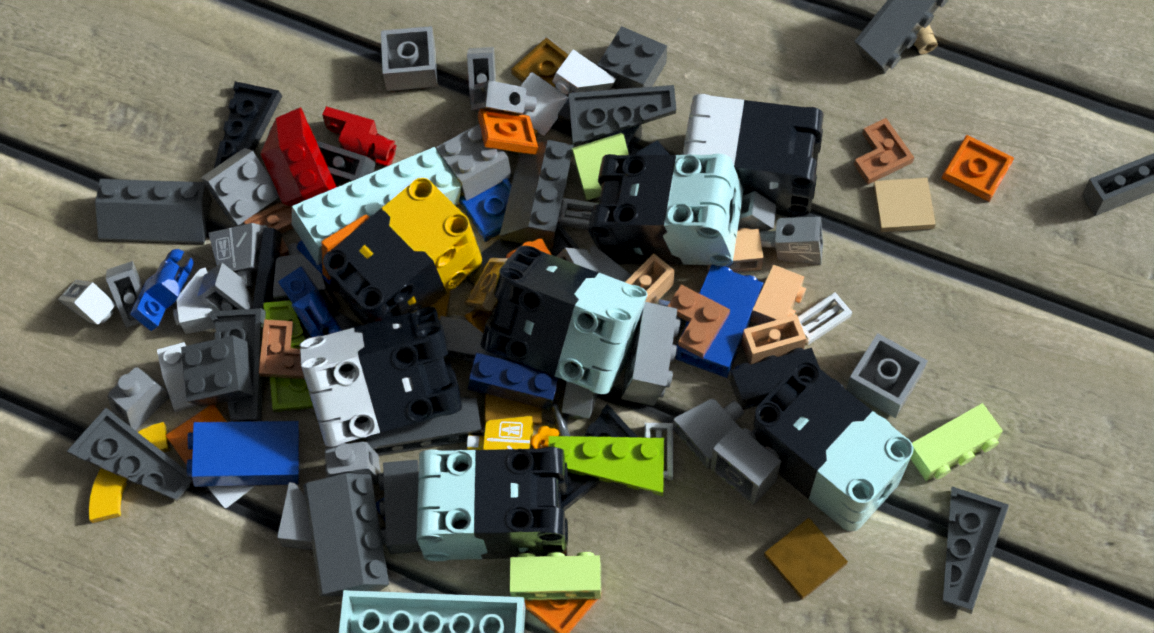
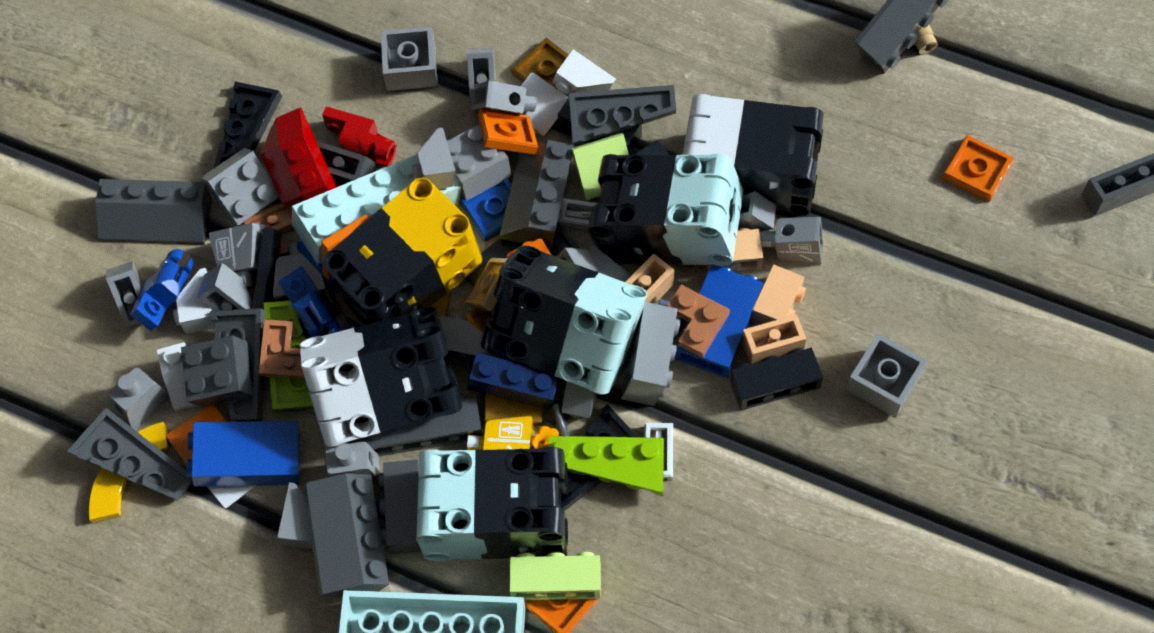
white slope [58,280,116,325] -> none
dark grey brick [597,26,667,89] -> none
light grey torso [673,399,744,469] -> none
light grey brick [710,424,781,505] -> none
piece [752,361,913,532] -> none
pearl gold tile [764,518,848,600] -> none
white tile [798,292,852,345] -> none
nougat plate [854,118,914,185] -> none
tan tile [873,178,936,232] -> none
yellowish green brick [910,403,1003,482] -> none
dark grey wing [943,486,1009,614] -> none
none -> light grey slope [412,128,456,189]

